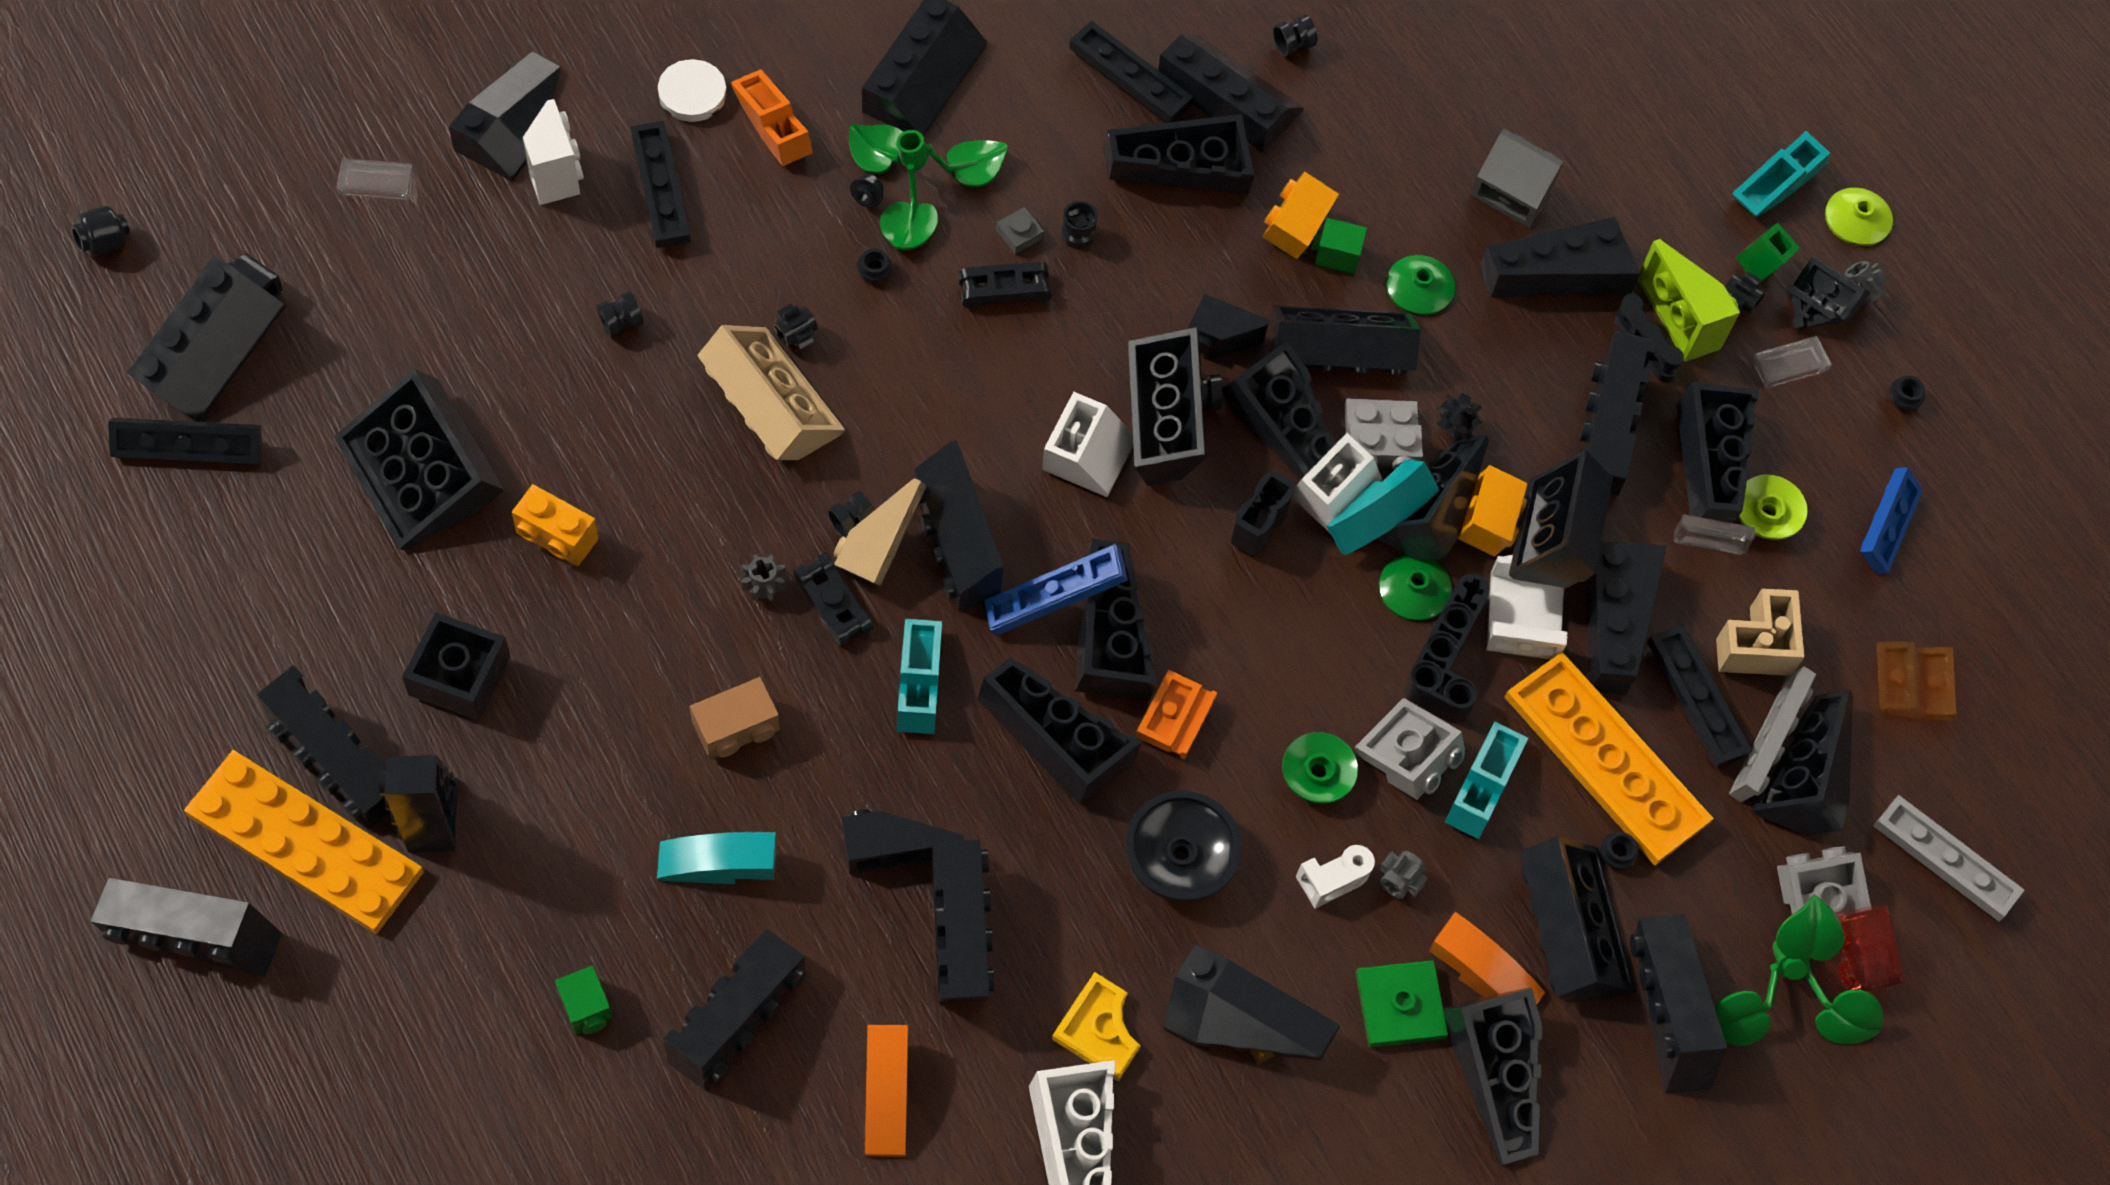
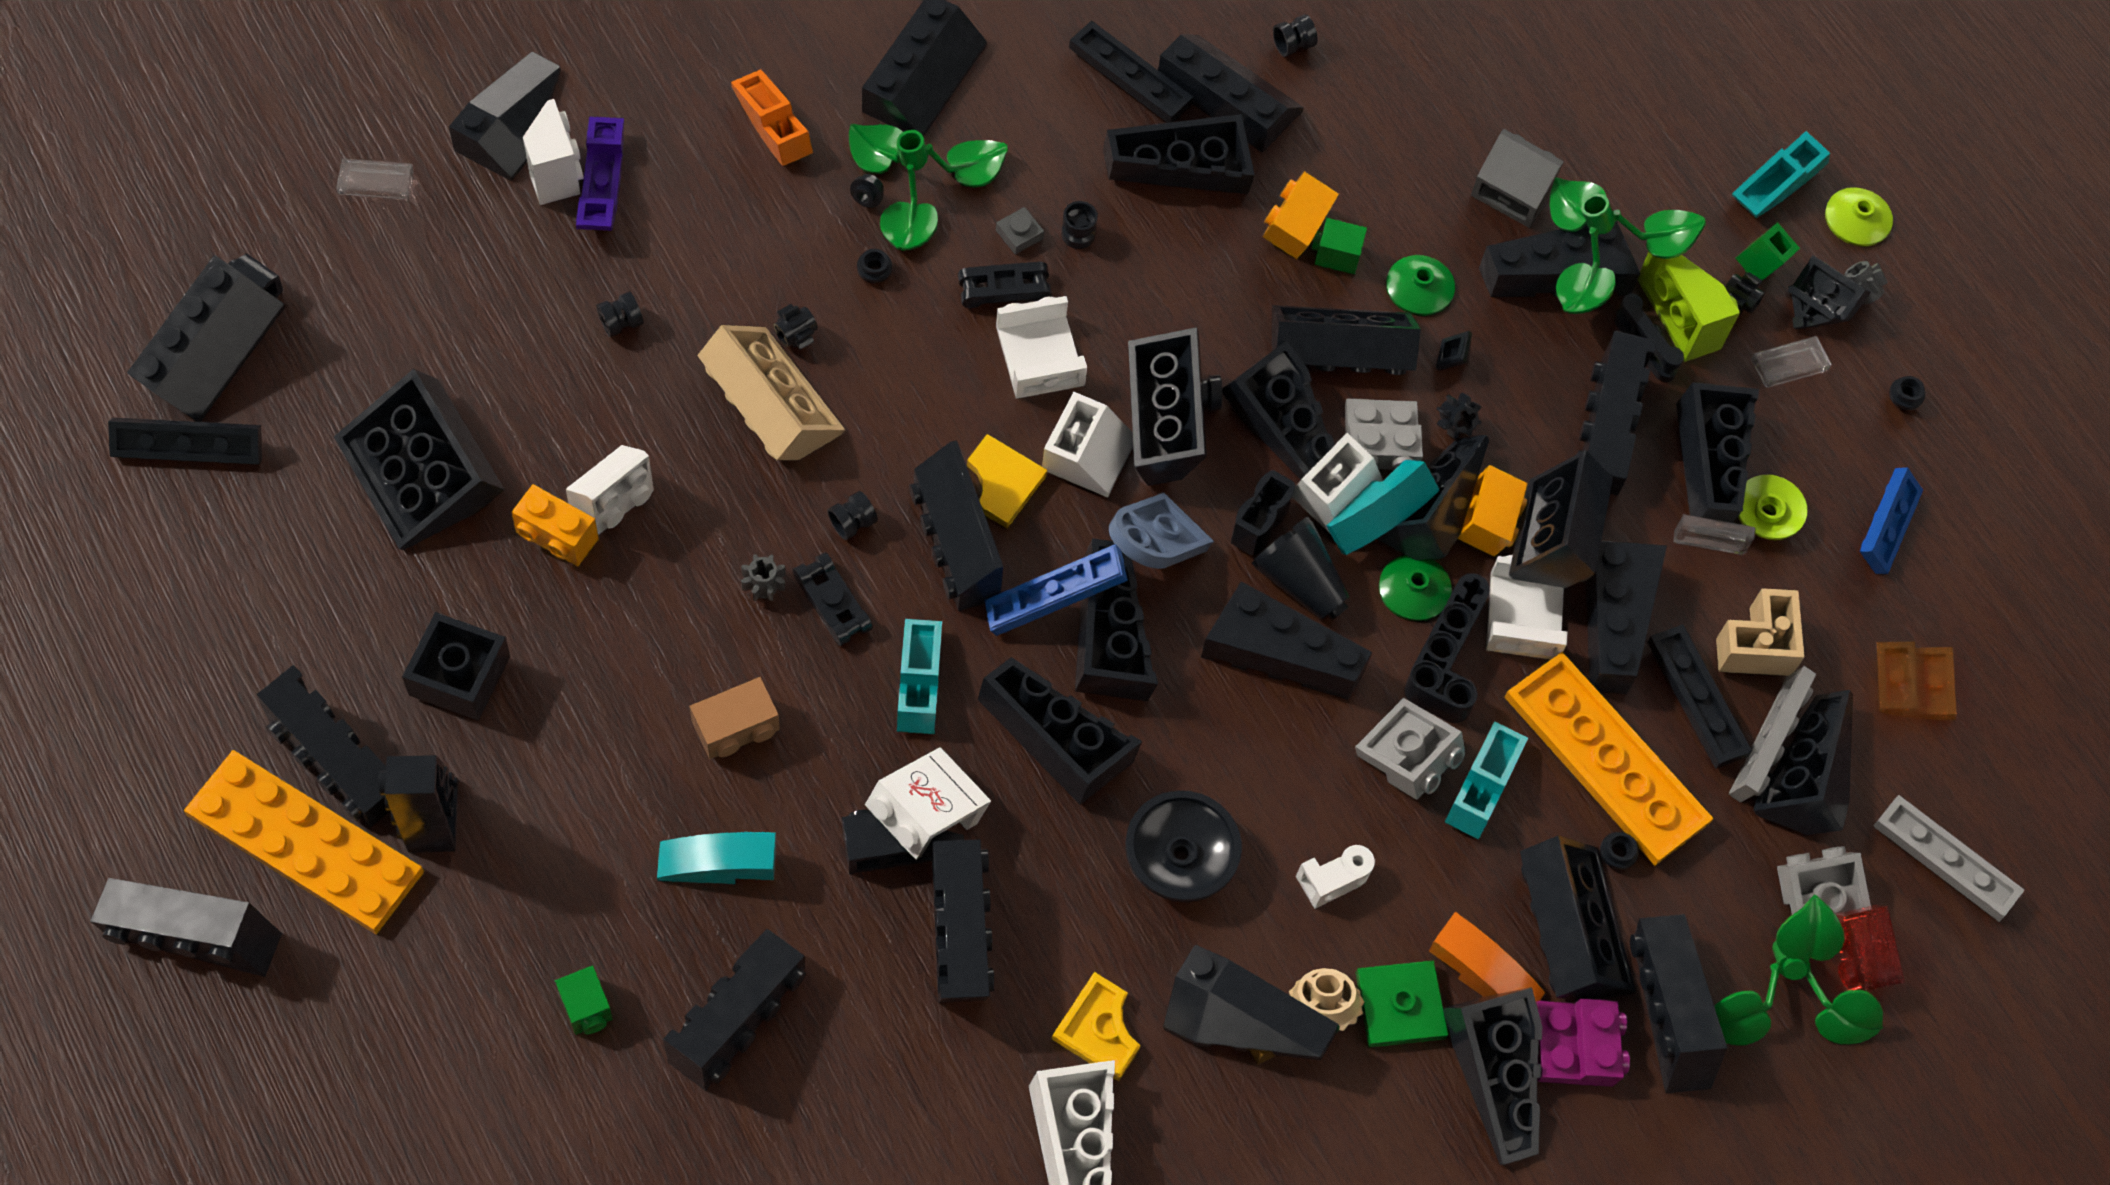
black head [71,206,130,257] -> none
black plate [630,121,691,248] -> none
white tile [658,59,727,122] -> none
tan slope [834,478,927,586] -> none
orange slope [865,1025,908,1157] -> none
orange plate [1136,670,1218,760] -> none
black slope [1188,294,1270,358] -> none
green dish [1282,732,1358,804] -> none
dark grey gear [1378,851,1428,899] -> none
none -> white slope [566,445,654,535]
none -> dark purple slope [576,117,624,231]
none -> white panel [865,747,991,860]
none -> yellow tile [967,434,1047,528]
none -> white panel [996,296,1087,399]
none -> sand blue plate [1109,493,1214,569]
none -> black wedge [1201,581,1372,700]
none -> black cone [1251,517,1350,621]
none -> tan piece [1289,968,1364,1031]
none -> black slope [1436,331,1472,371]
none -> magenta plate [1536,999,1630,1087]
none -> green plant [1550,177,1706,314]

